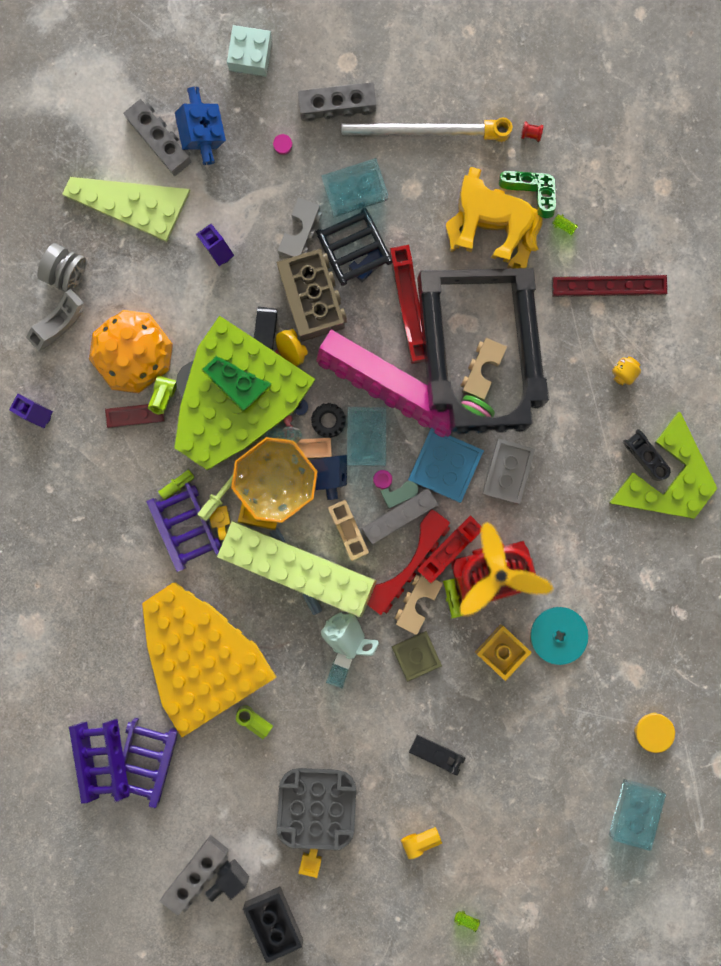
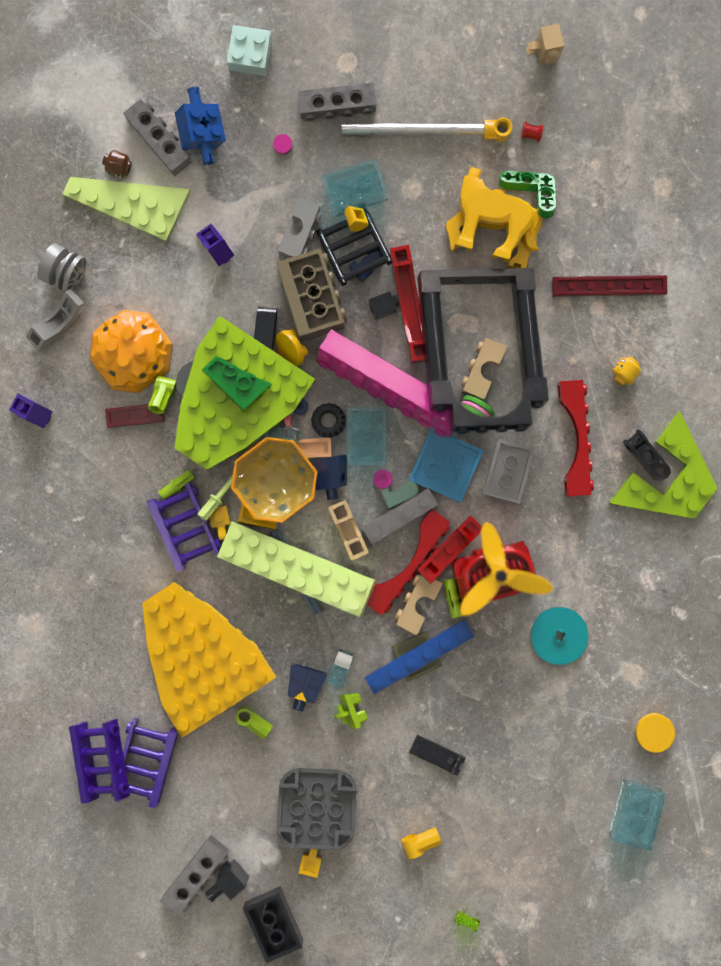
light aqua piece [321,612,379,659] -> none
yellow brick [475,624,532,681] -> none
clear neon green pin [552,214,578,236] -> none
none -> reddish brown head [102,150,132,178]
none -> dark blue torso [288,663,327,712]
none -> lime hips [334,693,368,729]
none -> yellow brick [344,206,369,232]
none -> blue plate [364,619,475,694]
none -> black brick [368,291,399,320]
none -> tan brick [526,23,564,65]
none -> red arch [557,380,594,497]

